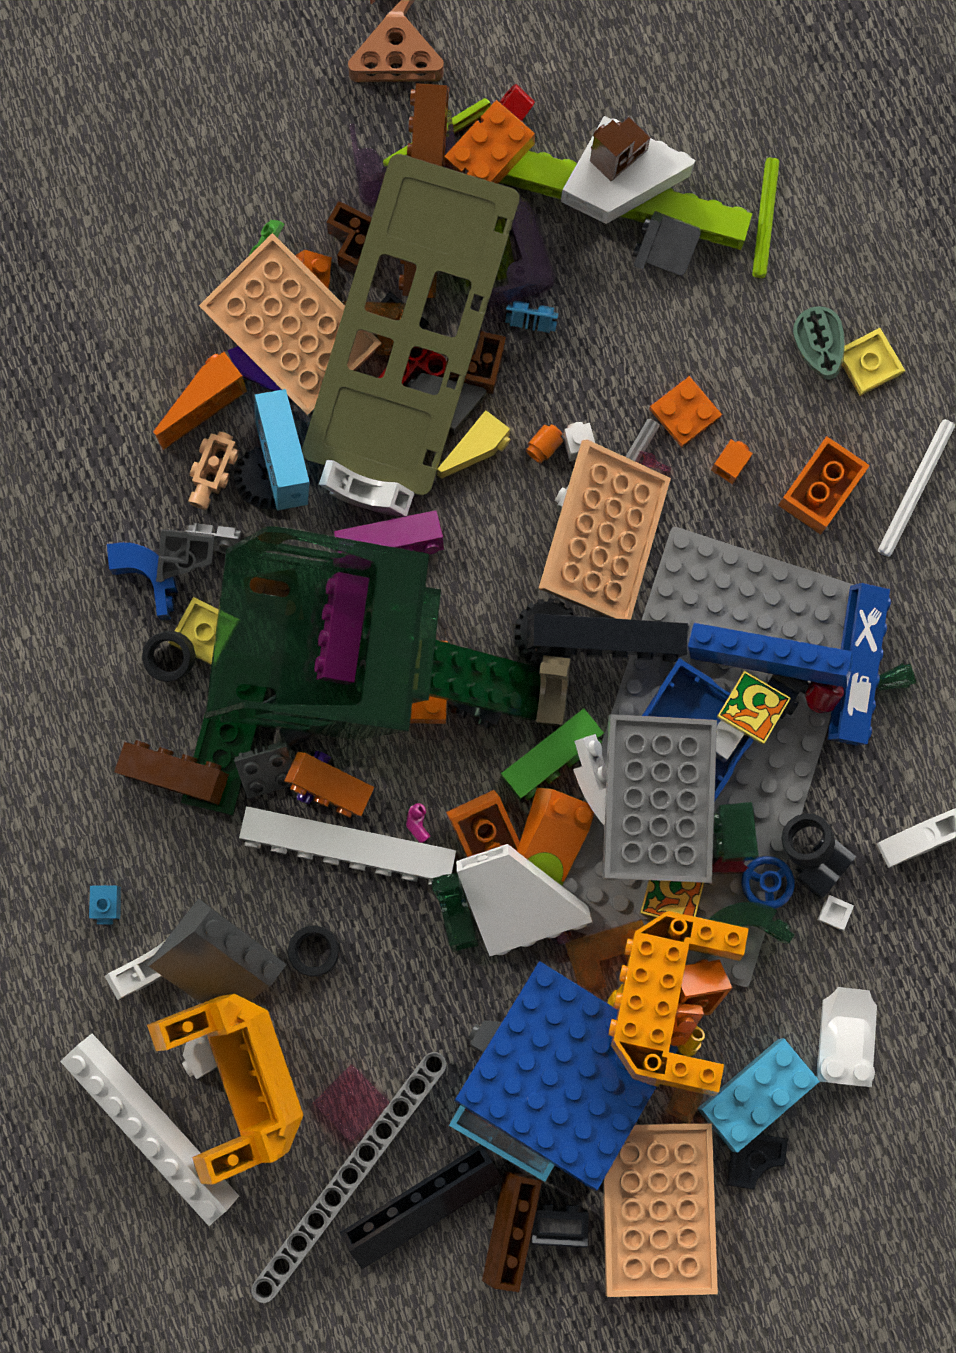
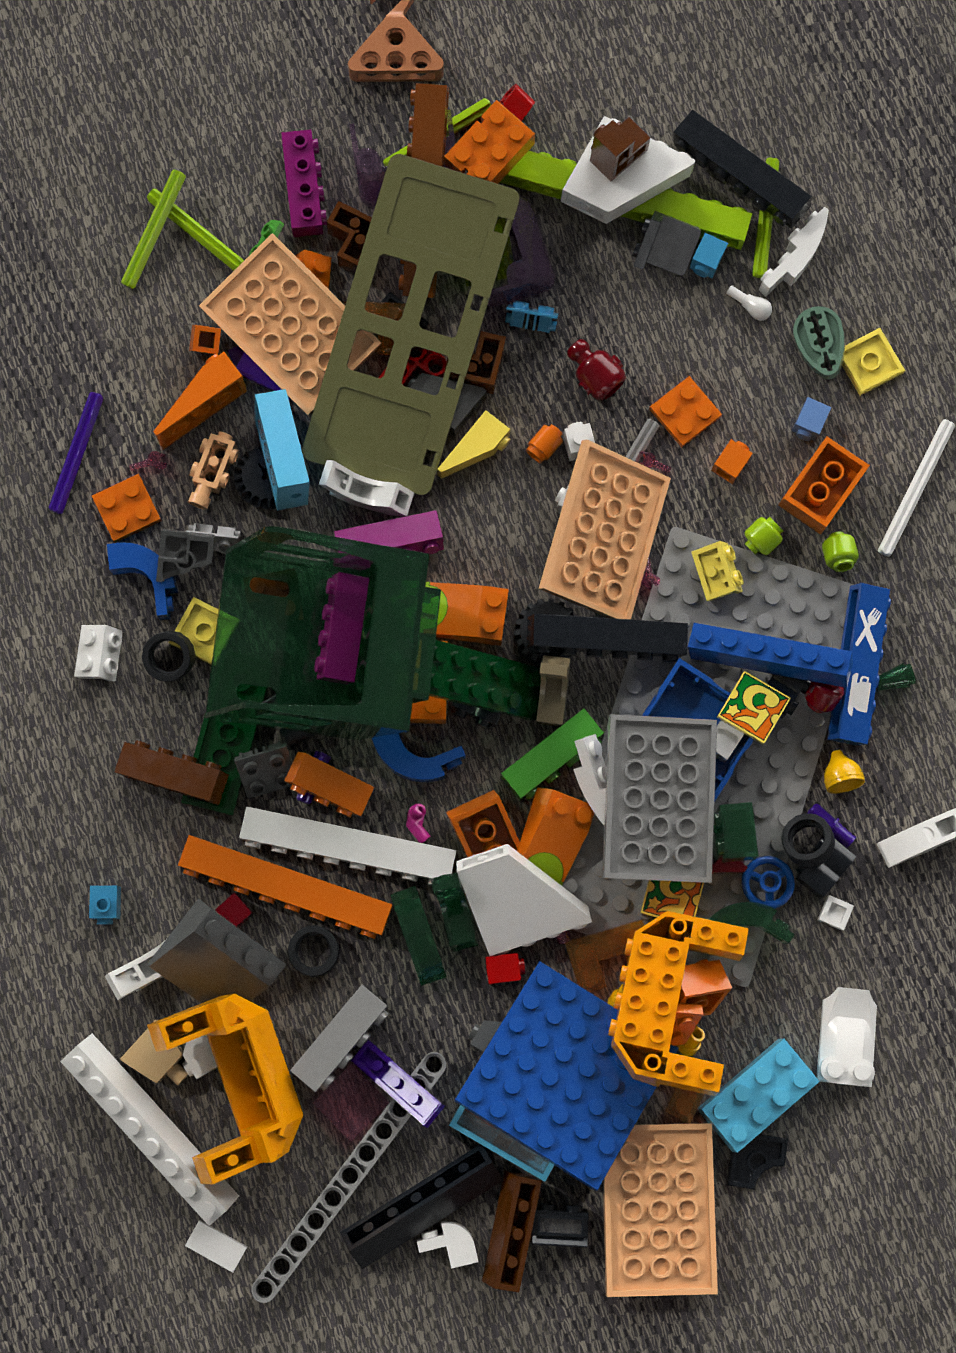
none -> dark purple axle [49,392,103,514]
none -> white bracket [74,625,123,681]
none -> orange plate [92,474,162,543]
none -> tan torso [120,1020,188,1086]
none -> lime axle [121,170,186,289]
none -> clear pink hand [129,451,167,471]
none -> lime axle [147,189,244,271]
none -> orange brick [178,835,393,939]
none -> white tile [185,1220,247,1273]
none -> orange brick [189,325,221,354]
none -> dark red panel [215,893,254,928]
none -> magenta brick [281,129,327,237]
none -> light grey brick [290,985,389,1092]
none -> tile [351,1040,445,1128]
none -> blue arch [371,727,466,782]
none -> clear green arch [390,886,447,986]
none -> orange slope [398,581,509,646]
none -> white brick [417,1221,478,1269]
none -> red brick [485,953,525,984]
none -> dark red piece [567,339,626,401]
none -> clear pink hand [641,554,660,590]
none -> black brick [673,110,812,229]
none -> dark azure brick [690,233,728,278]
none -> light yellow bracket [691,541,744,601]
none -> white piece [726,285,772,321]
none -> lime head [744,517,784,555]
none -> white slope [759,207,829,297]
none -> medium blue brick [792,397,831,441]
none -> dark purple axle [807,803,856,848]
none -> lime head [822,531,859,572]
none -> yellow helmet [824,750,865,794]

